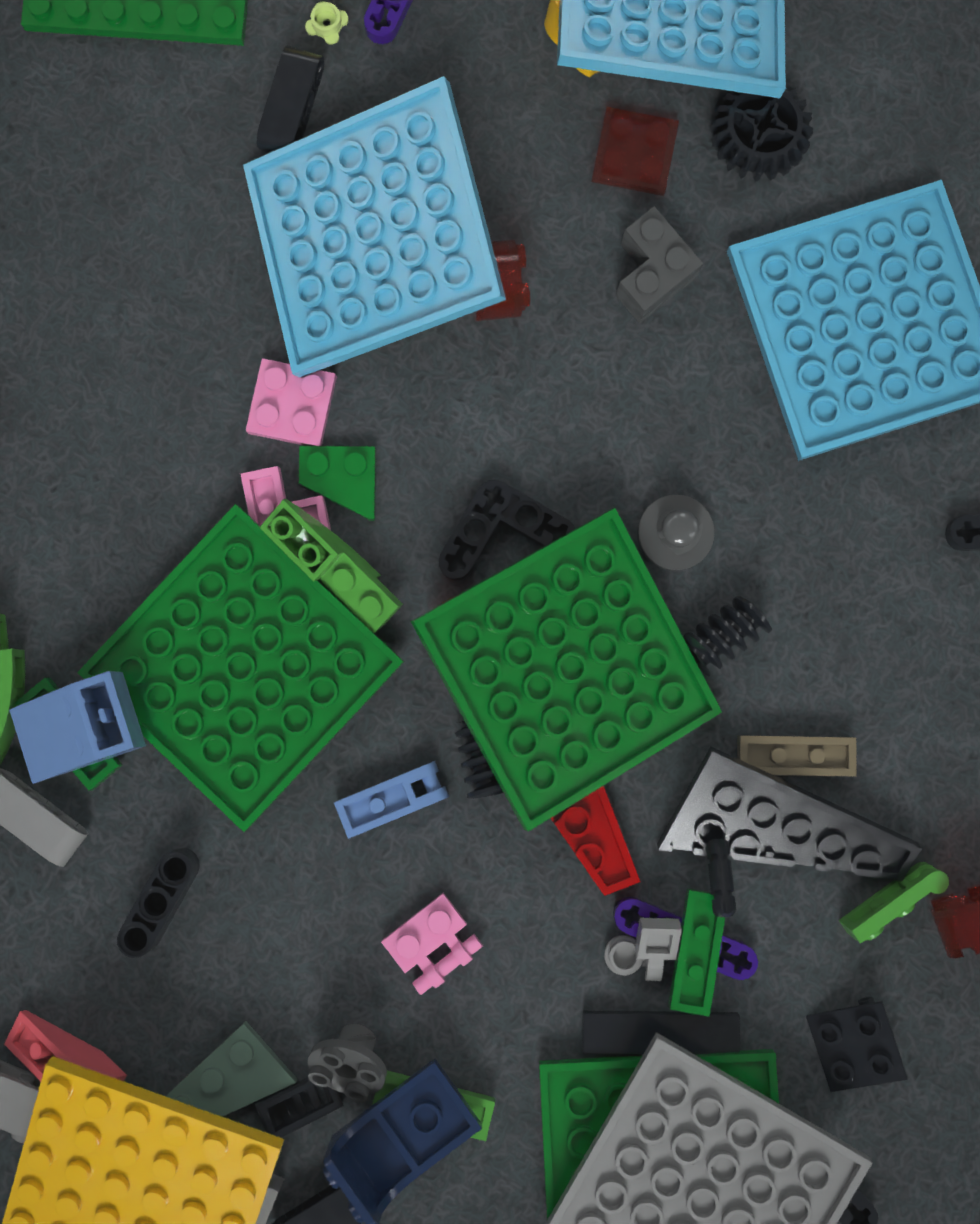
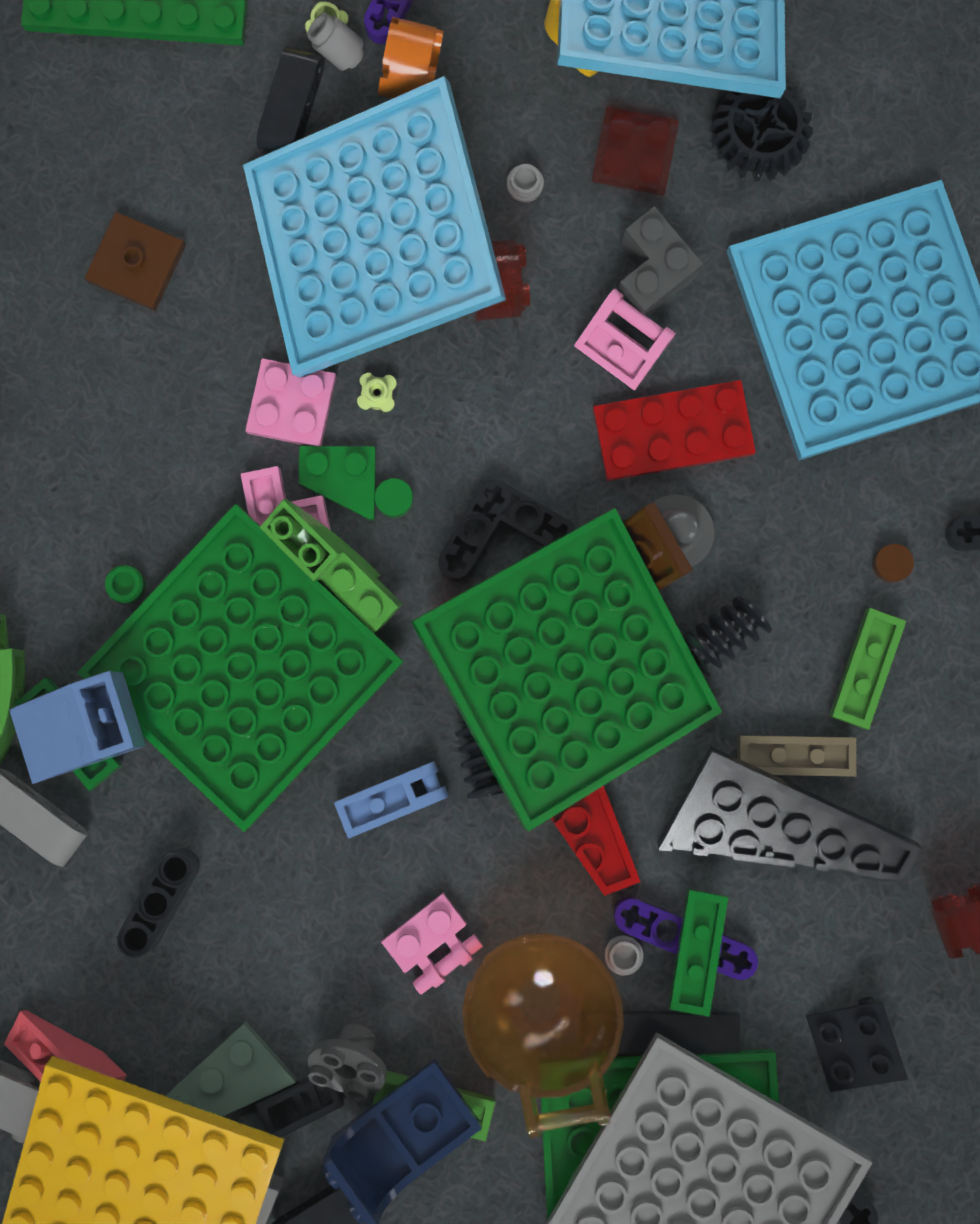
light grey plate [635,918,682,981] -> none
black axle [706,839,737,917] -> none
bright green plate [838,862,949,944] -> none
none -> reddish brown plate [84,212,186,312]
none -> green tile [105,565,146,604]
none -> light grey brick [307,13,364,71]
none -> yellowish green plate [357,373,397,412]
none -> green tile [375,478,413,518]
none -> orange brick [378,17,444,99]
none -> clear orange windscreen [462,933,624,1138]
none -> light grey plate [507,164,544,202]
none -> bright pink plate [574,288,676,390]
none -> red plate [592,380,756,482]
none -> reddish brown plate [623,502,693,591]
none -> bright green plate [829,608,906,730]
none -> reddish brown tile [872,544,914,583]

